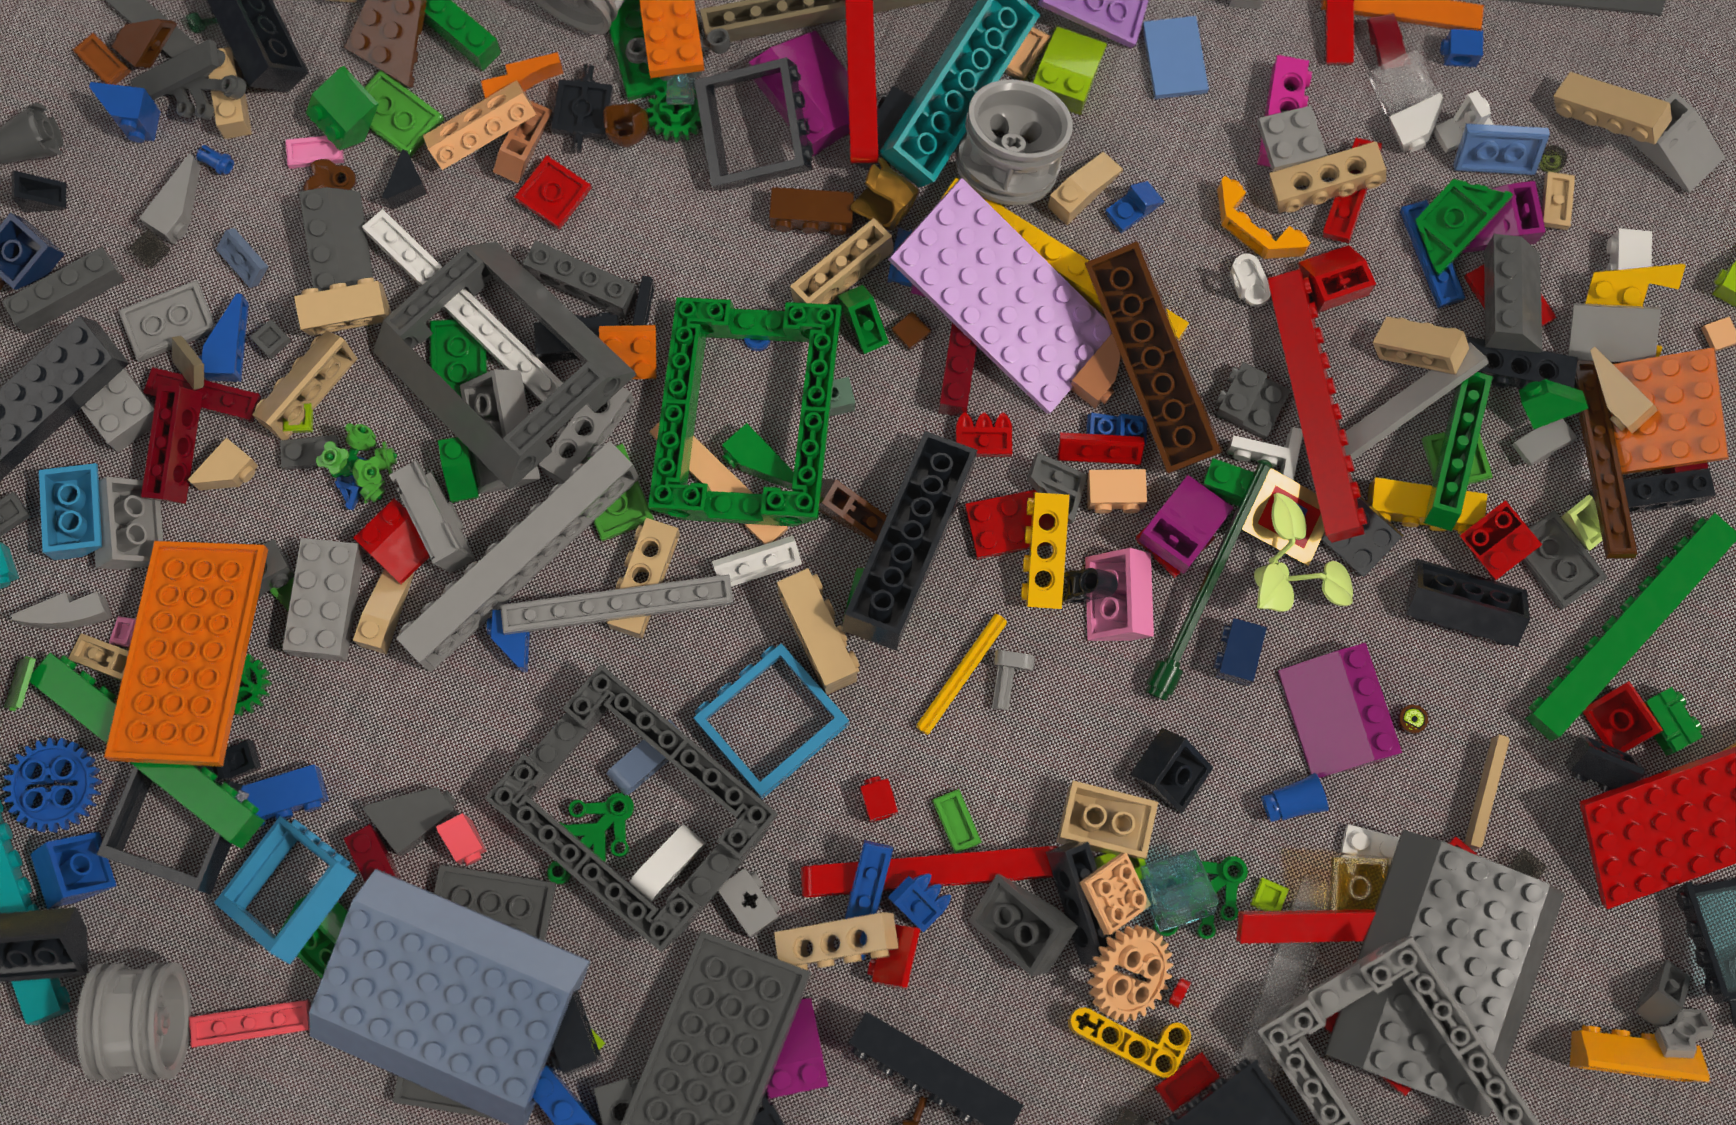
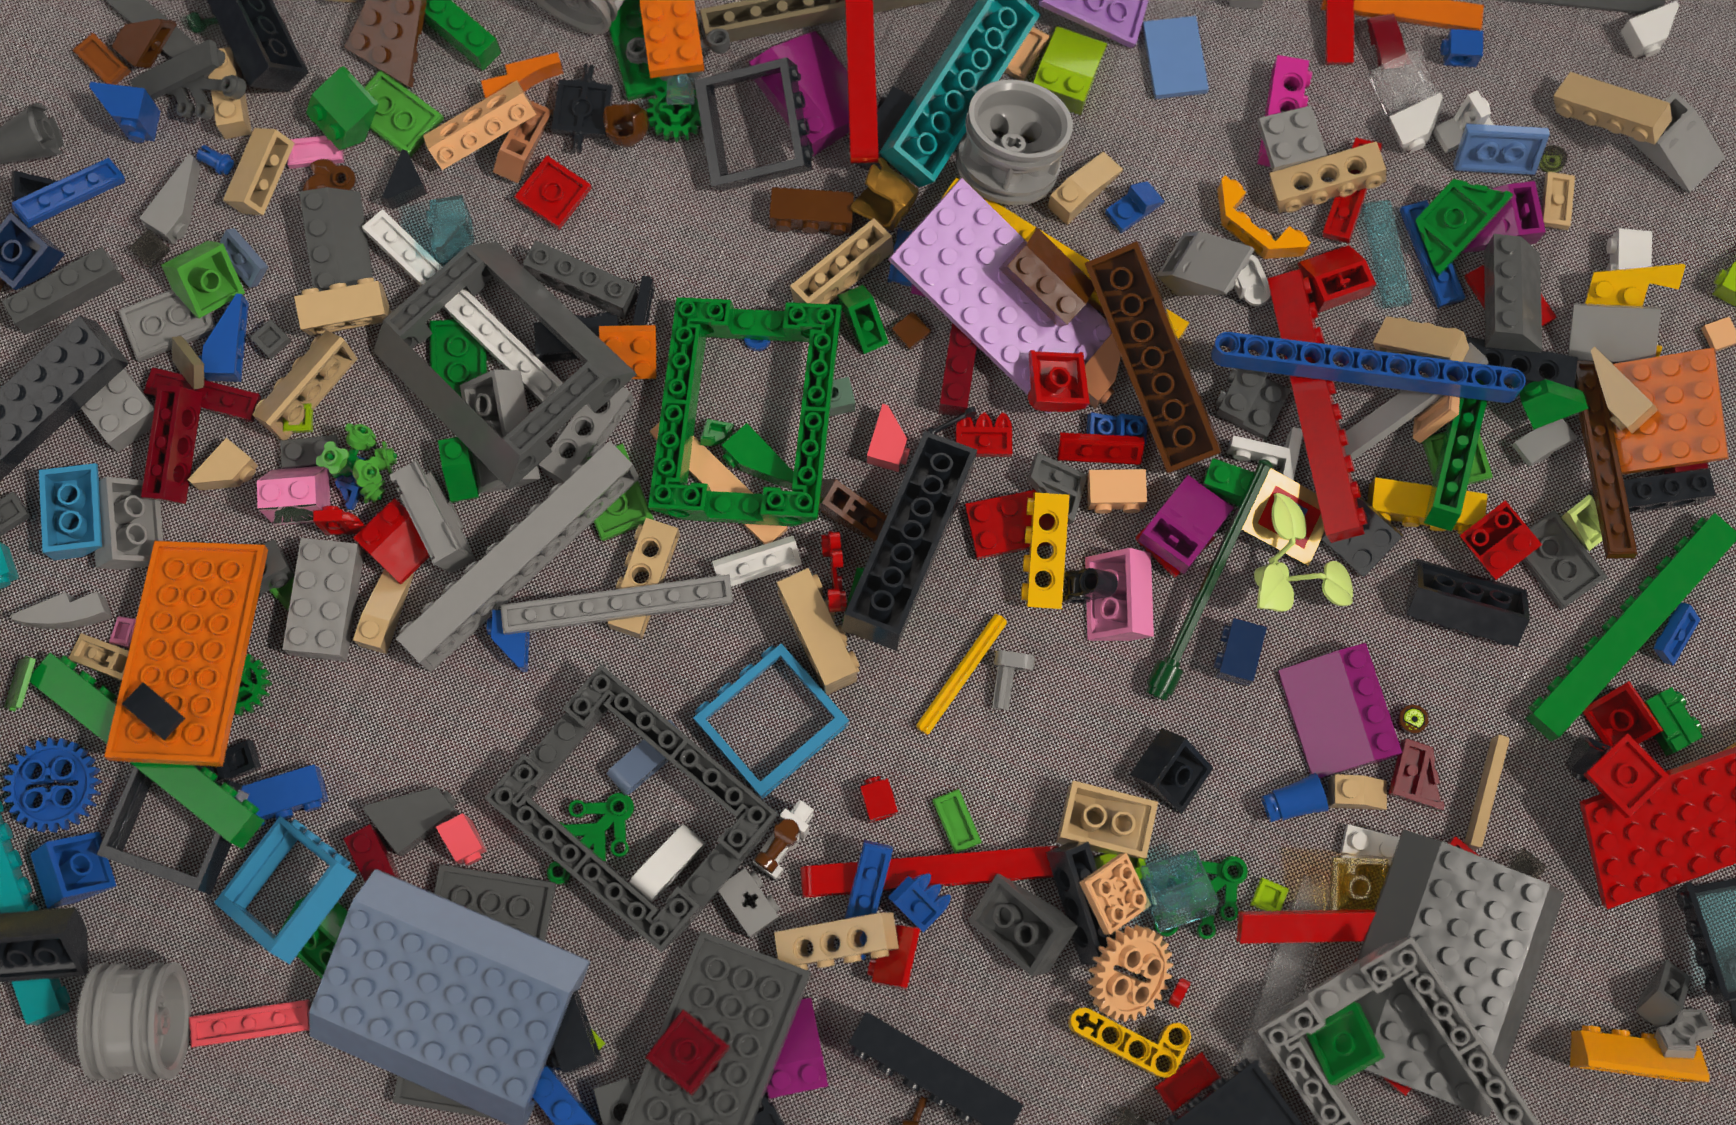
none -> blue tile [12,158,125,228]
none -> black slope [122,682,186,740]
none -> bright green slope [161,240,245,318]
none -> tan brick [223,128,295,215]
none -> bright pink slope [257,466,330,525]
none -> red plate [313,506,365,535]
none -> clear light blue slope [426,195,475,266]
none -> dark red tile [645,1009,731,1096]
none -> green tile [700,419,734,446]
none -> hips [753,800,814,881]
none -> red plant [821,531,847,612]
none -> coral slope [867,404,911,472]
none -> black hinge [926,407,977,435]
none -> reddish brown slope [999,227,1094,327]
none -> red slope [1028,350,1090,412]
none -> light grey slope [1156,231,1255,296]
none -> blue beam [1211,332,1526,403]
none -> green plate [1306,1001,1385,1086]
none -> tan slope [1328,774,1387,810]
none -> clear light blue tile [1362,200,1413,309]
none -> dark red wing [1388,738,1445,811]
none -> light nougat tile [1413,395,1460,443]
none -> red plate [1583,733,1671,818]
none -> white slope [1620,1,1679,59]
none -> blue plate [1653,602,1701,666]

